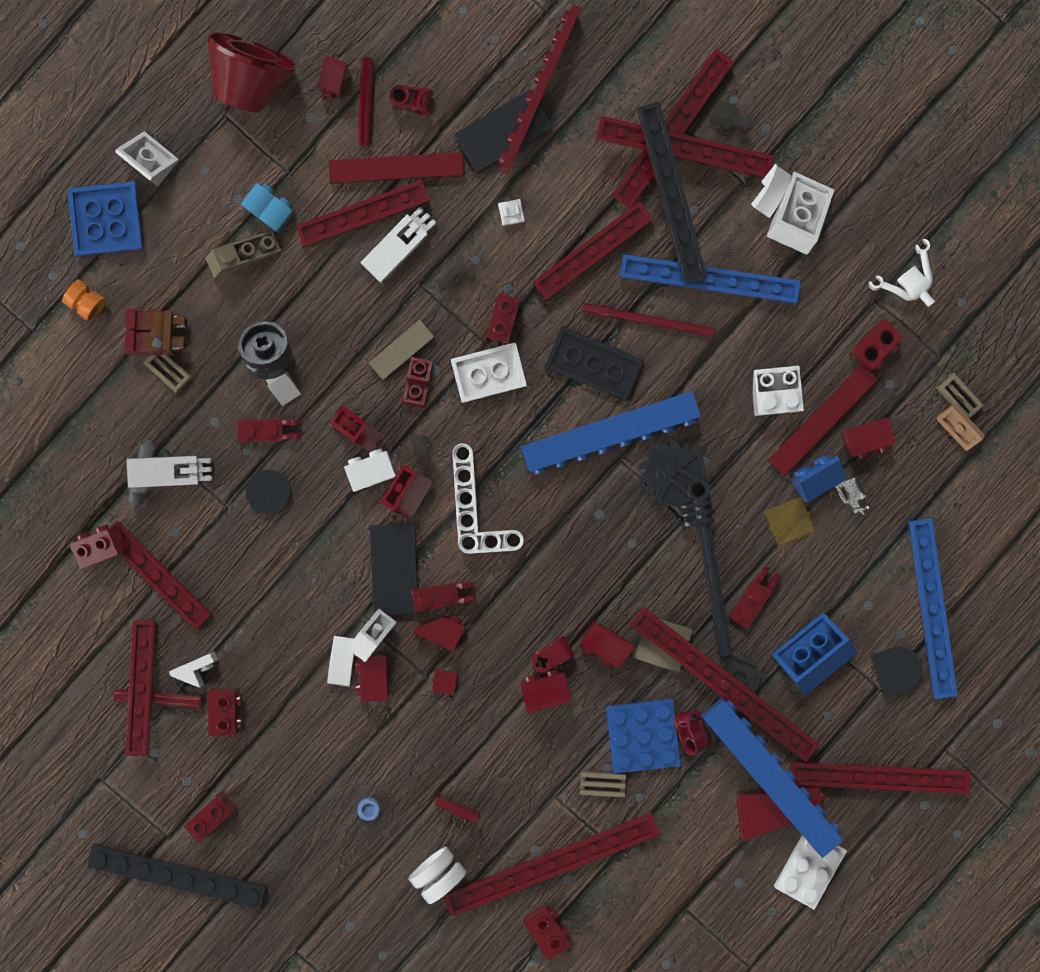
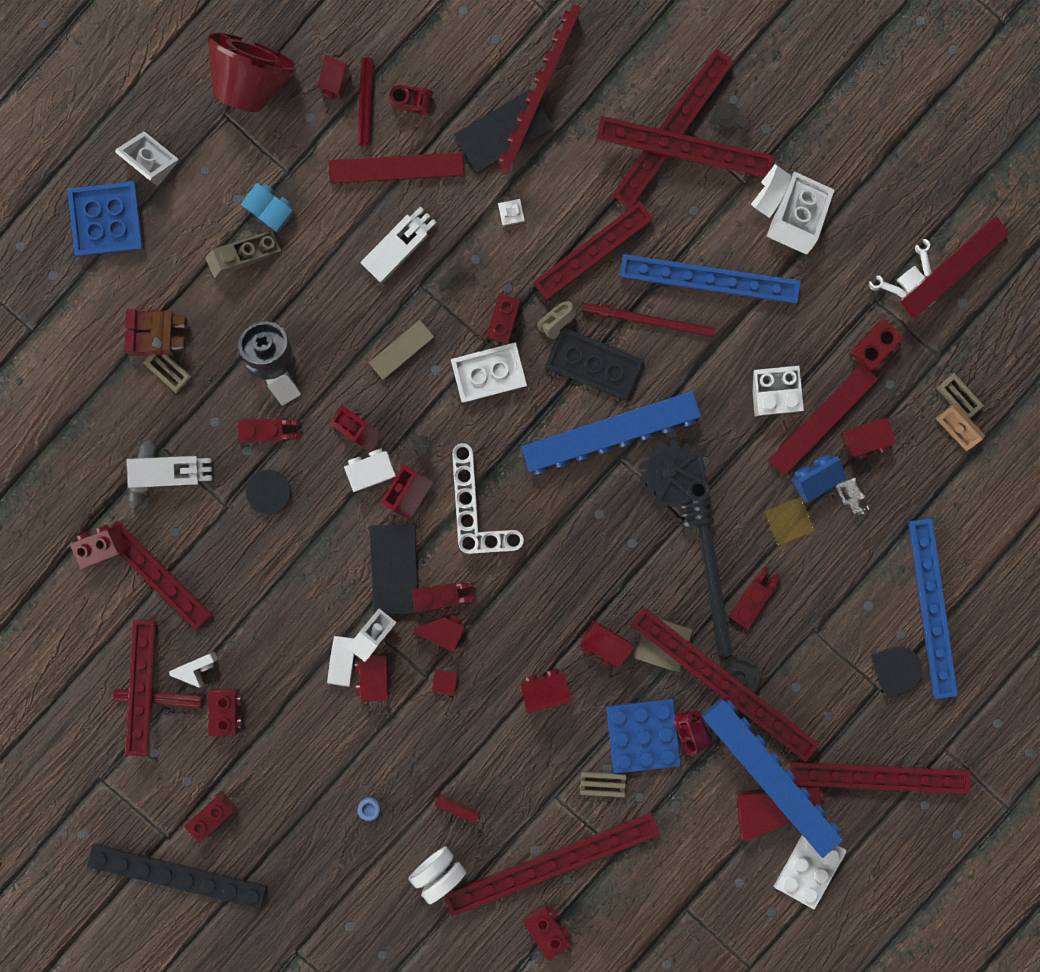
orange wheel [62,279,106,321] -> none
dark red plate [296,180,430,248] -> none
dark red slope [402,357,433,408] -> none
dark red piece [531,635,575,673] -> none
black plate [636,101,708,285] -> none
blue slope [772,613,858,695] -> none
none -> dark tan plate [537,302,576,339]
none -> dark red tile [900,216,1010,318]

